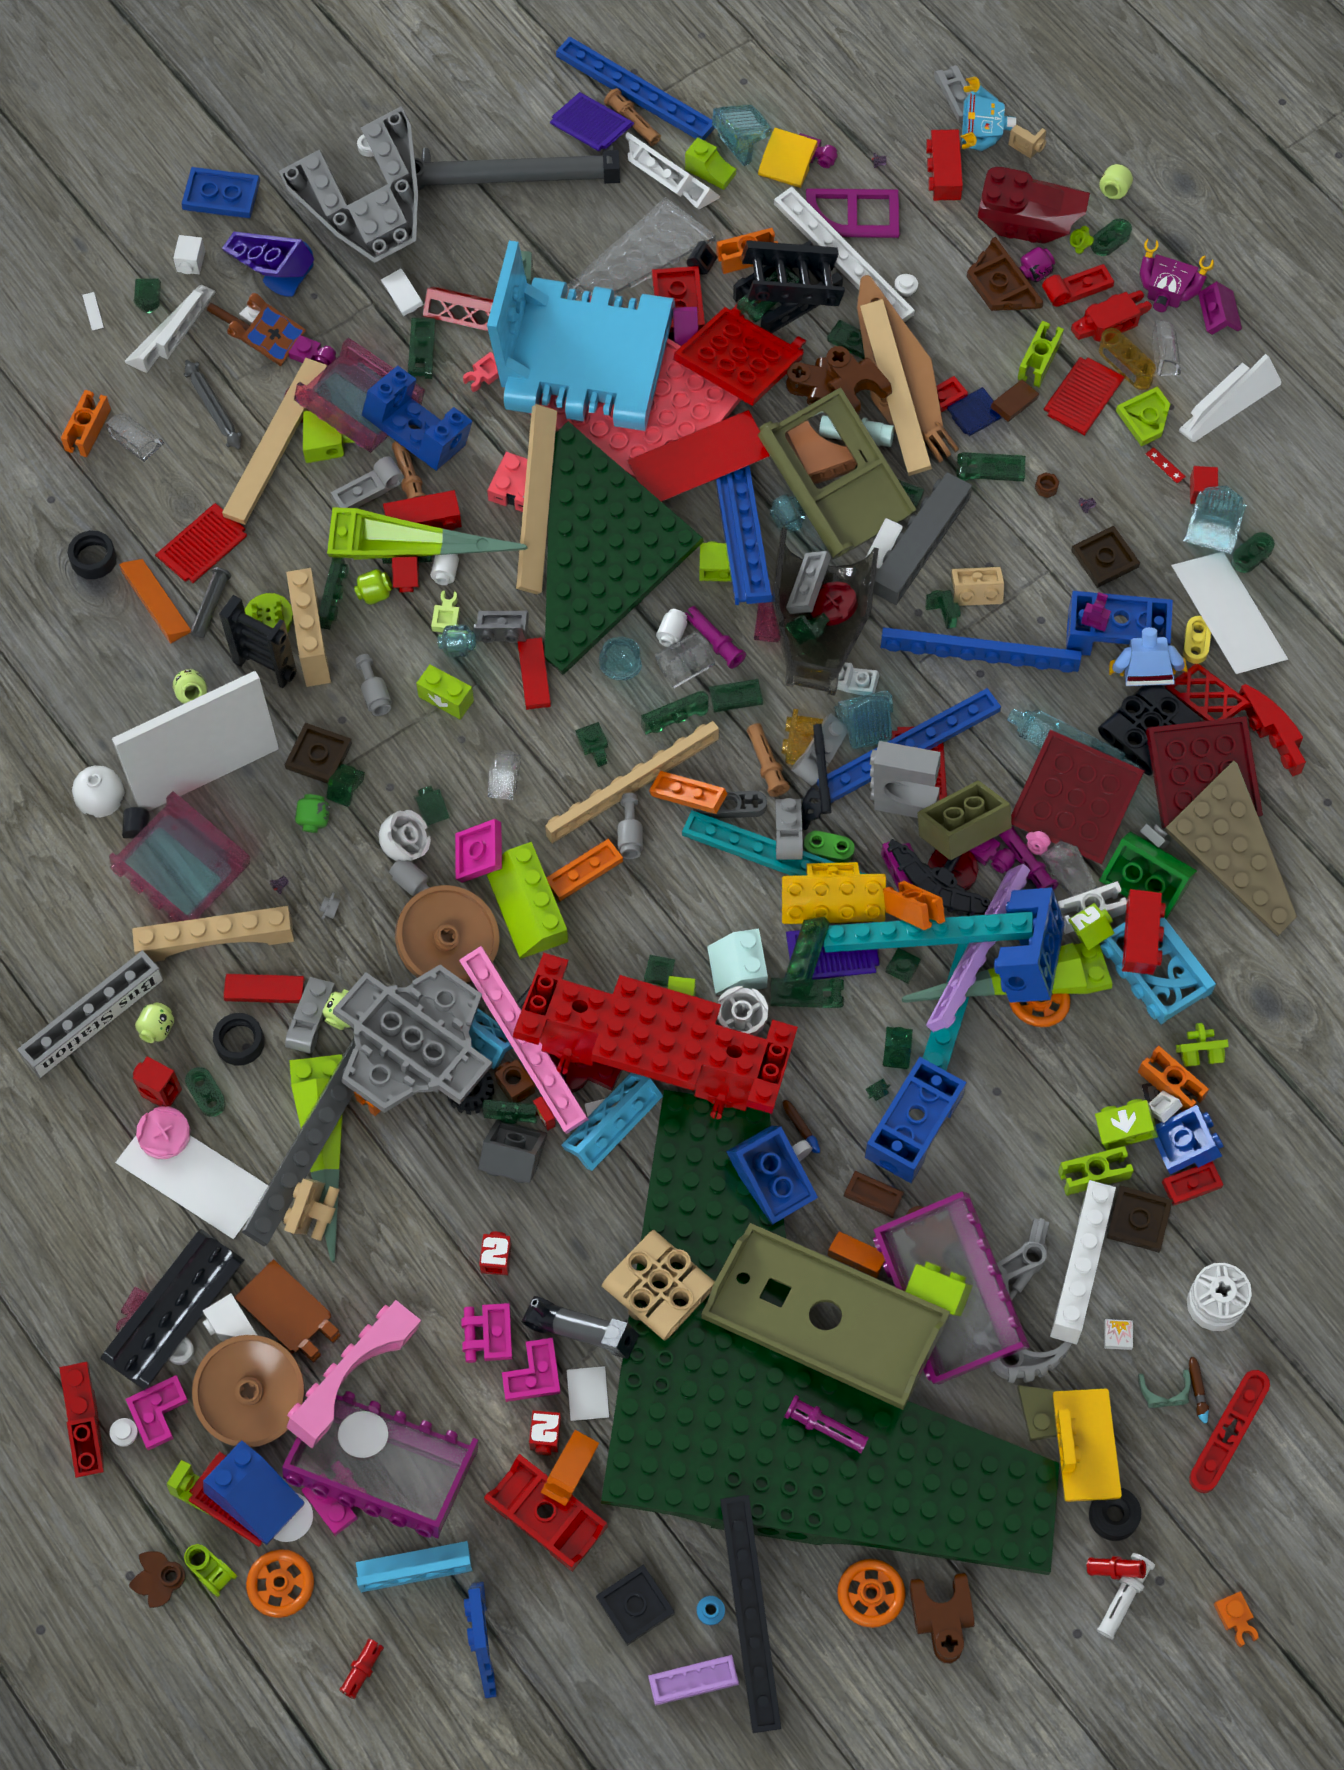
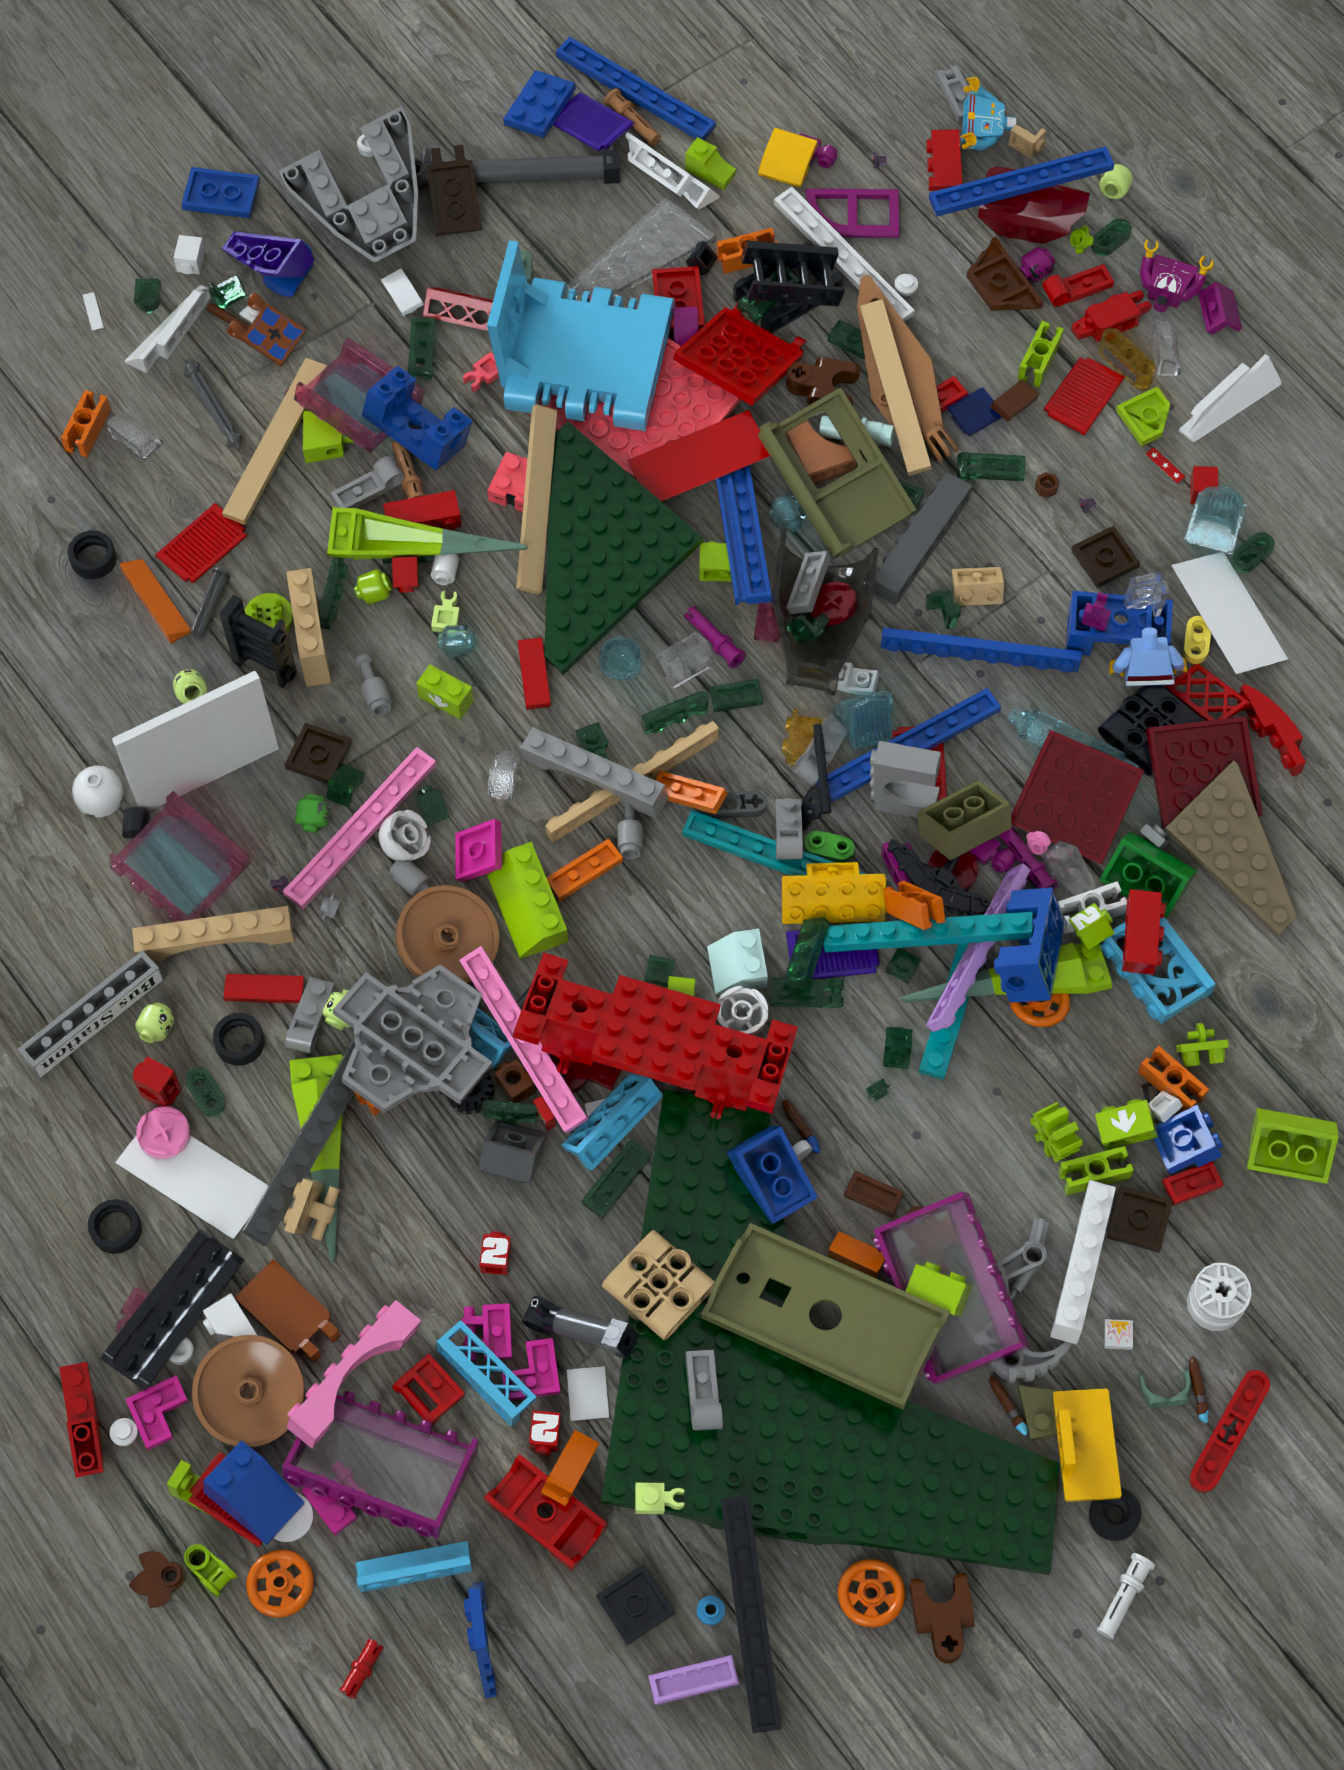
magenta plate [289,335,336,368] -> none
white sticker [338,1411,388,1458] -> none
flat silver bracket [473,611,529,643] -> none
white brick [656,609,687,647] -> none
clear light blue piece [712,104,772,166] -> none
medium nougat pin [747,723,790,797] -> none
magenta pin [784,1395,869,1453] -> none
reddish brown piece [826,346,892,416] -> none
white sticker [864,518,903,569] -> none
blue plate [865,1057,967,1184] -> none
red pin [1087,1556,1147,1580] -> none
orange plate [1214,1591,1258,1647] -> none
none -> black tyre [88,1199,142,1254]
none -> clear green plate [208,275,247,308]
none -> bright pink plate [283,747,437,910]
none -> red plate [392,1353,465,1426]
none -> dark brown tile [426,145,482,236]
none -> medium azure fence [436,1320,536,1428]
none -> blue plate [503,70,576,138]
none -> light grey arch [520,727,669,819]
none -> clear green plate [581,1139,652,1219]
none -> yellowish green plate [635,1483,684,1514]
none -> light grey plate [685,1350,723,1431]
none -> blue plate [929,146,1114,217]
none -> reddish brown piece [989,1376,1028,1436]
none -> lime gear [1030,1102,1083,1162]
none -> clear bracket [1124,572,1169,617]
none -> lime slope [1247,1108,1339,1184]

